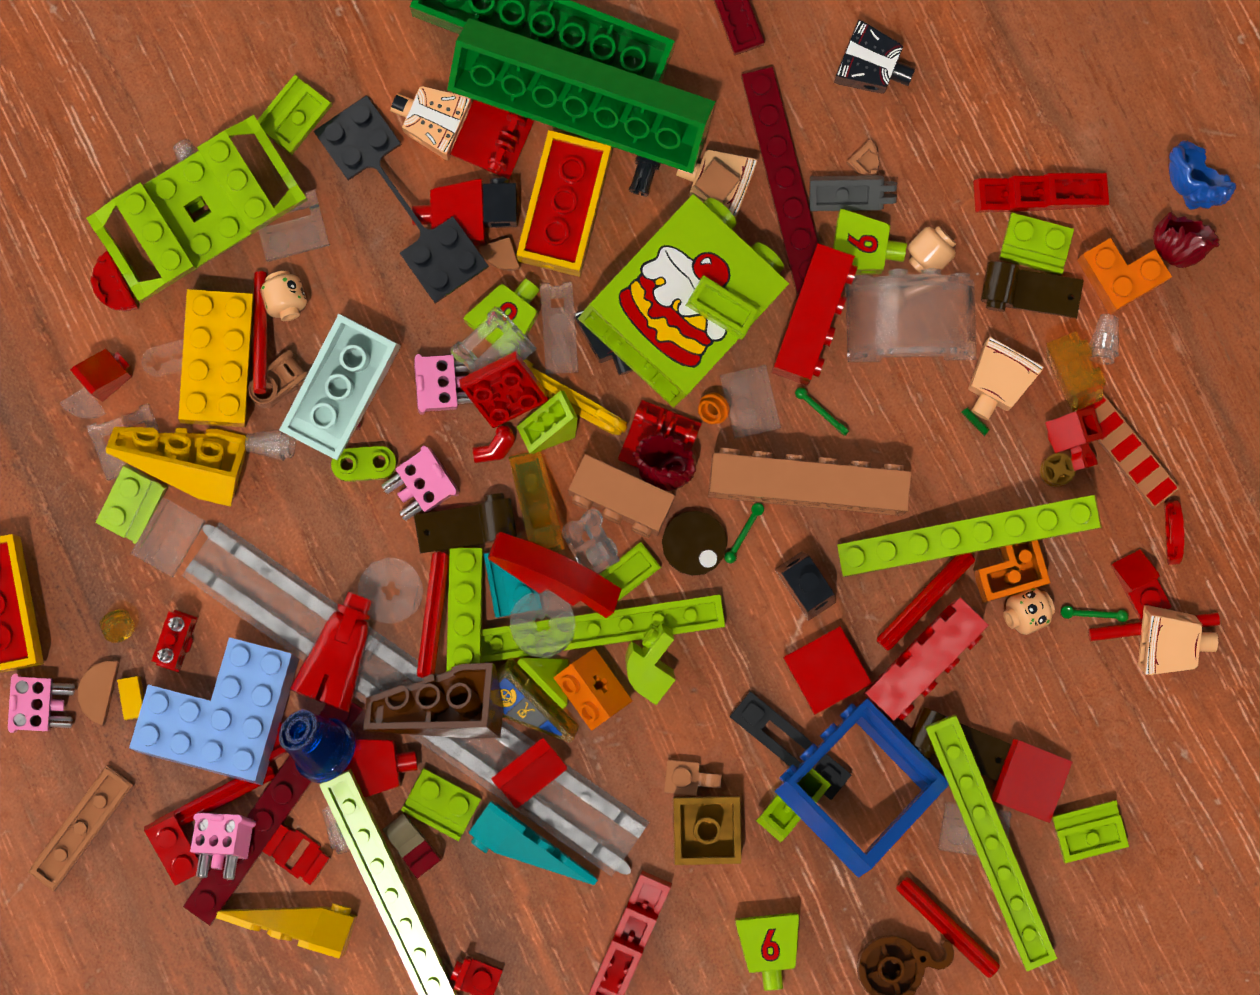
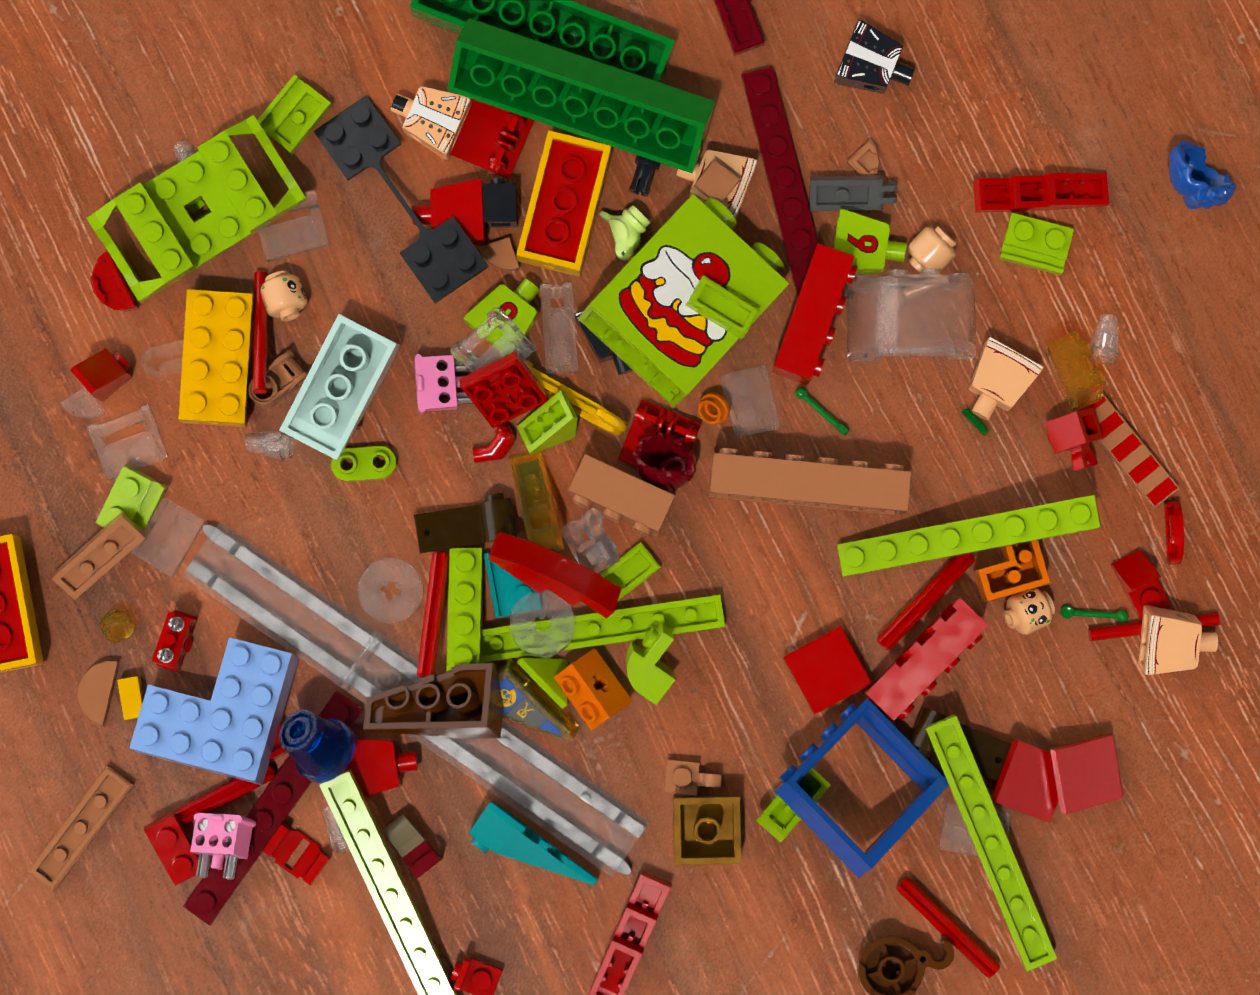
bright pink piece [8,674,75,733] -> none
yellow wedge [106,427,249,507] -> none
yellow wedge [216,903,357,959] -> none
red piece [289,592,372,713] -> none
bright pink piece [382,446,459,521] -> none
lime plate [401,768,482,841] -> none
red panel [491,737,567,808] -> none
dark brown tile [662,511,727,576] -> none
green hinge [724,503,764,564] -> none
black container [730,691,852,800] -> none
lime torso [735,912,799,991] -> none
black torso [774,551,836,621] -> none
dark brown door [981,261,1084,319] -> none
pearl gold wheel [1040,453,1075,487] -> none
lime plate [1052,800,1129,863] -> none
orange brick [1077,238,1172,315] -> none
dark red hair [1153,211,1220,268] -> none
none -> nougat plate [51,512,146,600]
none -> yellowish green animal [599,205,650,261]
none -> red tile [1050,733,1123,814]

